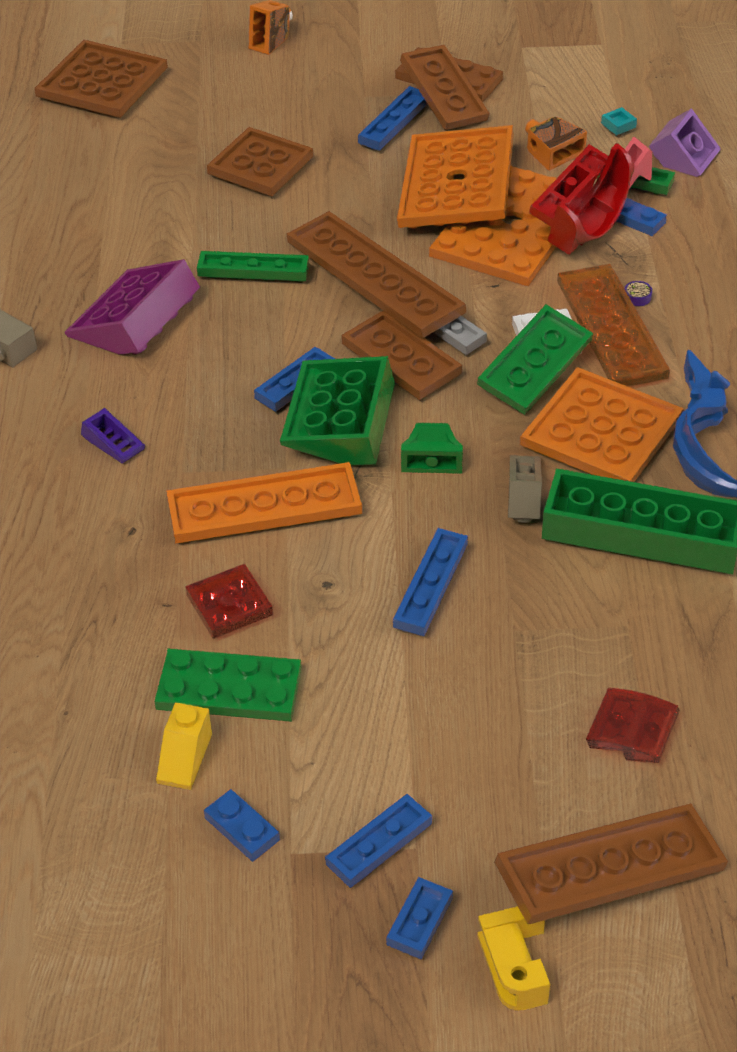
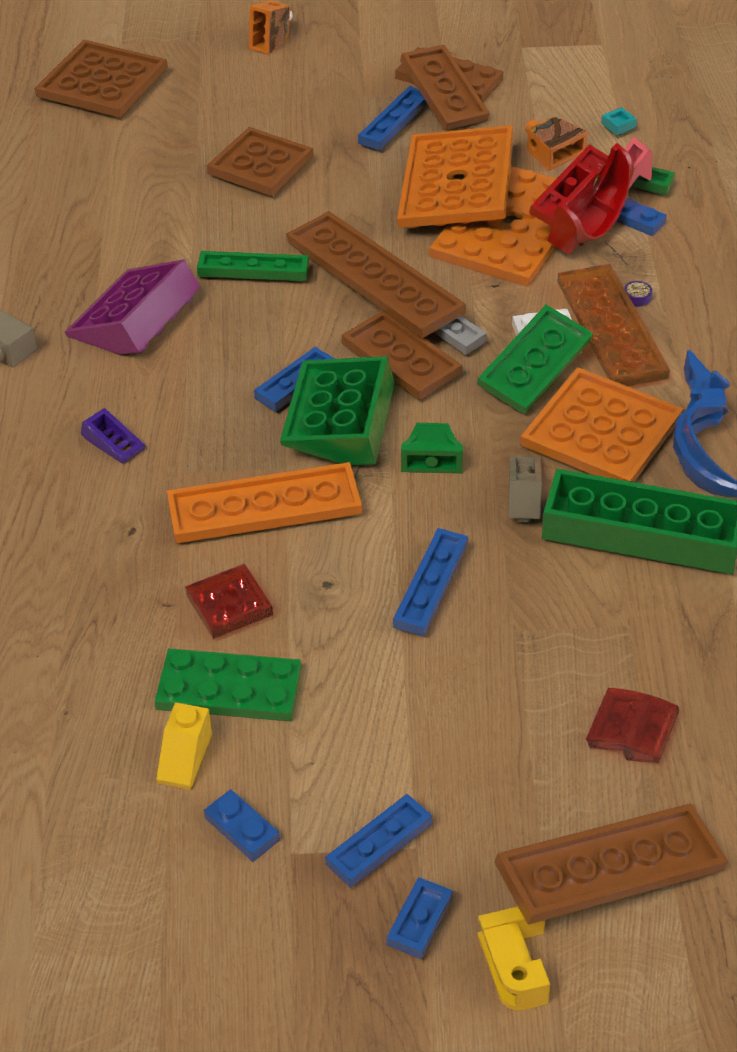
medium lavender slope [649,108,721,177] -> none

